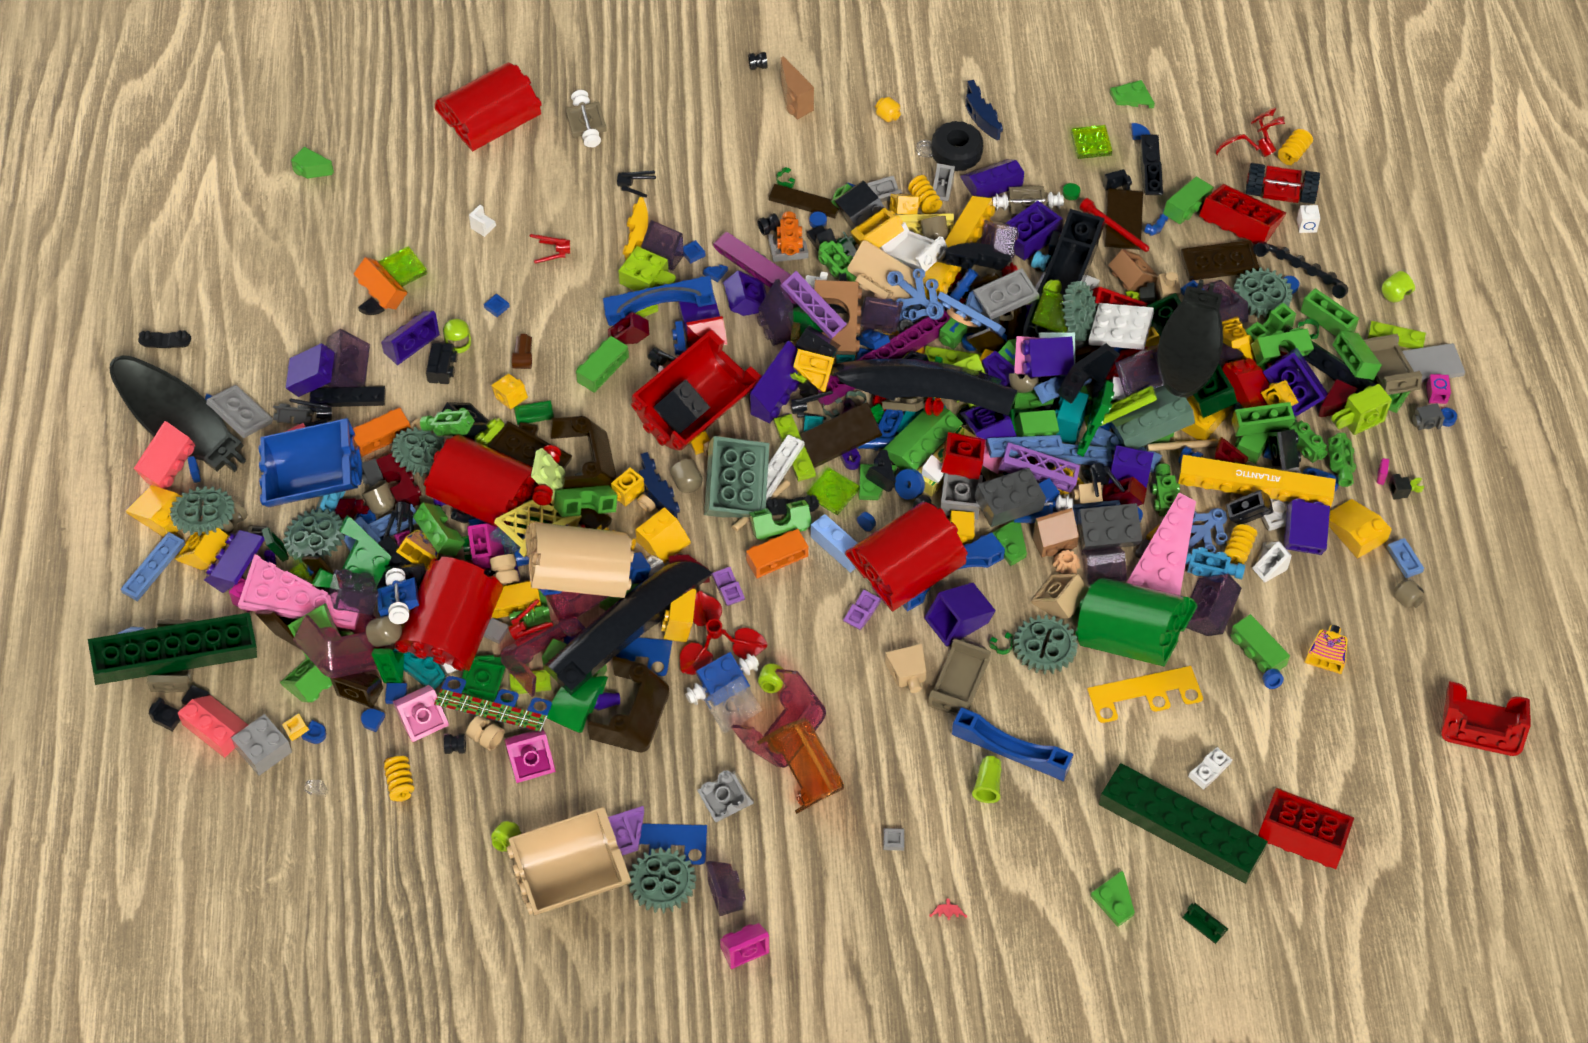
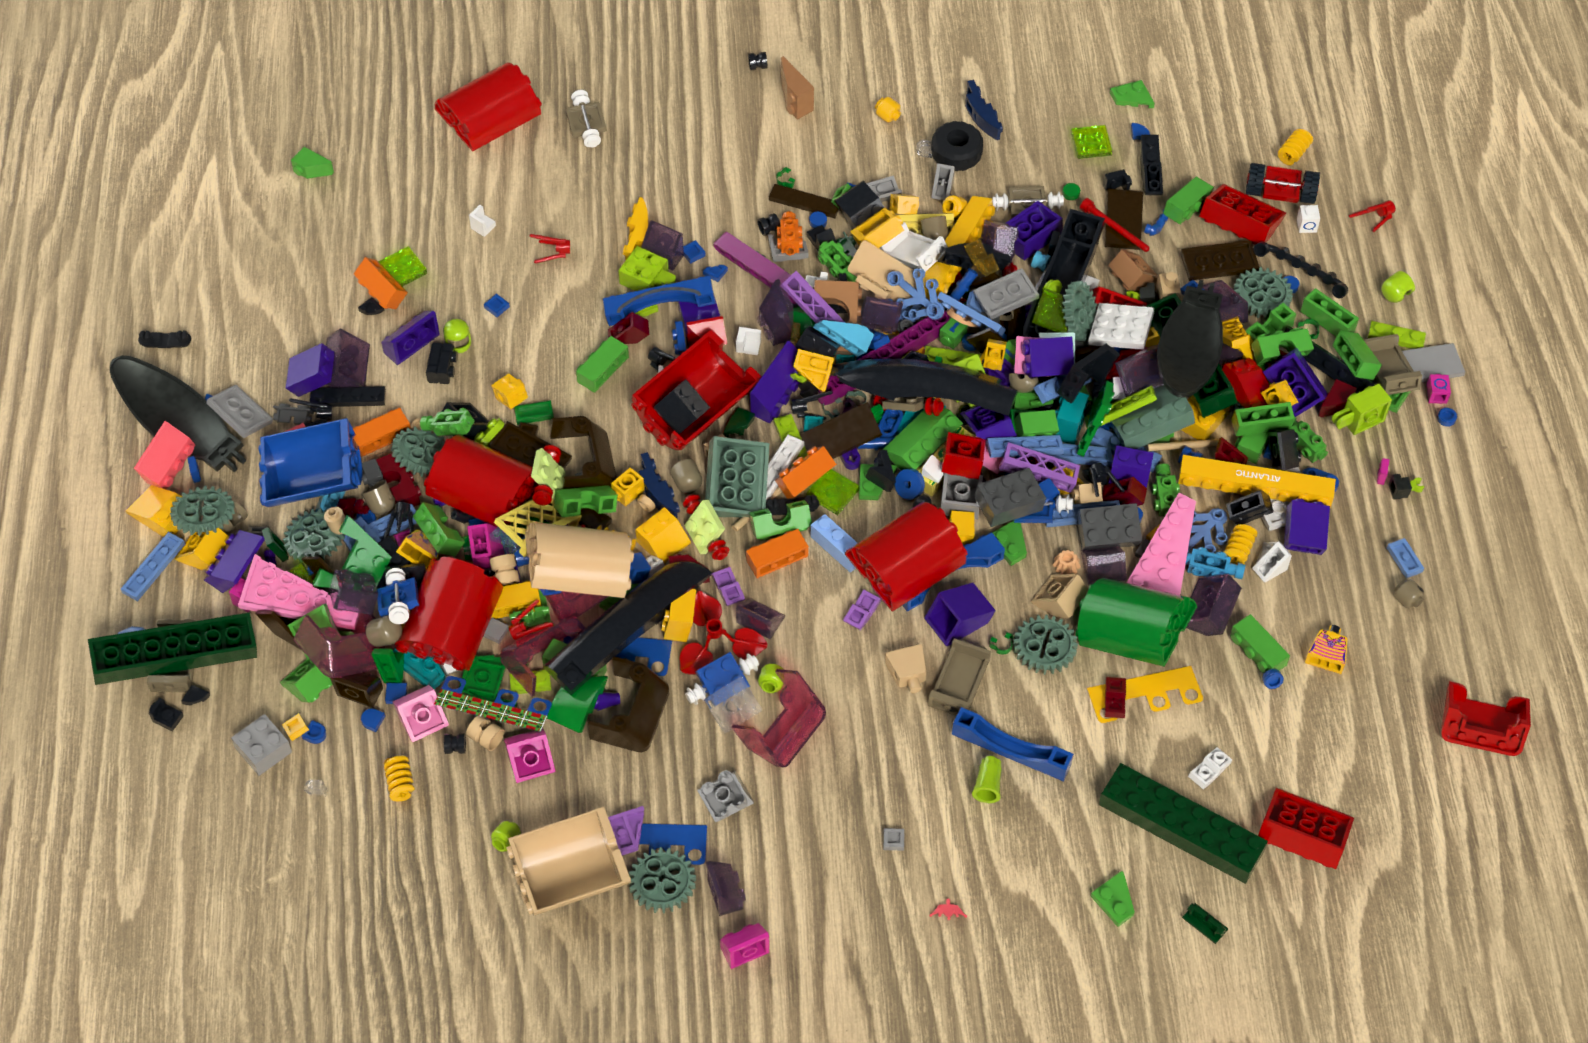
coral slope [178,695,248,758] -> none
reddish brown piece [512,334,532,369] -> none
black plant [617,170,656,198] -> none
yellow tile [690,431,710,455] -> none
dark purple slope [723,270,771,316] -> none
clear orange windscreen [757,718,844,814] -> none
blue tile [857,512,876,531] -> none
yellow piece [908,175,942,214] -> none
dark purple slope [960,159,1024,198] -> none
slope [1033,508,1079,558] -> none
red plant [1216,107,1285,157] -> none
bright green brick [1328,433,1356,487] -> none
yellow slope [1329,499,1392,559] -> none
dark grey brick [1412,403,1445,430] -> none
none -> tan brick [324,507,345,535]
none -> yellowish green plate [683,494,730,560]
none -> dark green slope [723,408,755,437]
none -> white panel [736,327,761,355]
none -> slope [736,599,785,639]
none -> orange brick [775,446,837,499]
none -> medium azure slope [813,320,874,357]
none -> yellow head [942,195,968,219]
none -> clear yellow slope [964,239,999,277]
none -> yellow slope [983,339,1007,371]
none -> dark red slope [1105,677,1126,719]
none -> red plant [1349,200,1396,232]

